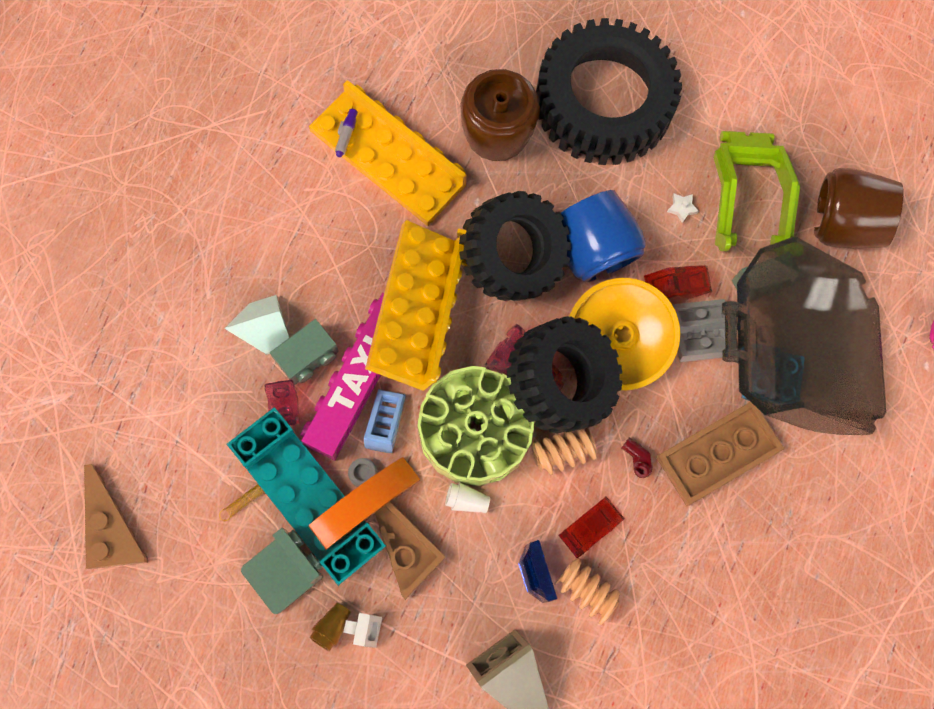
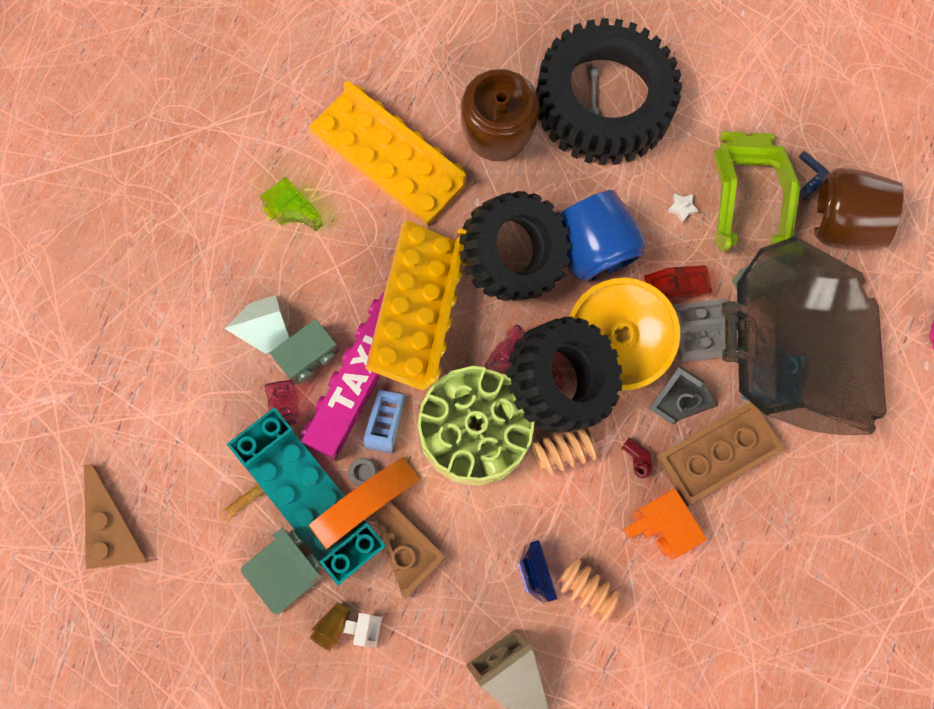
piece [335,109,358,158] -> none
white cone [445,482,490,513] -> none
clear red slope [558,496,625,559] -> none
none -> clear neon green arch [260,177,323,232]
none -> light grey hinge [589,67,599,115]
none -> orange hinge [622,488,707,560]
none -> dark grey slope [649,365,717,424]
none -> dark blue piece [799,151,829,200]

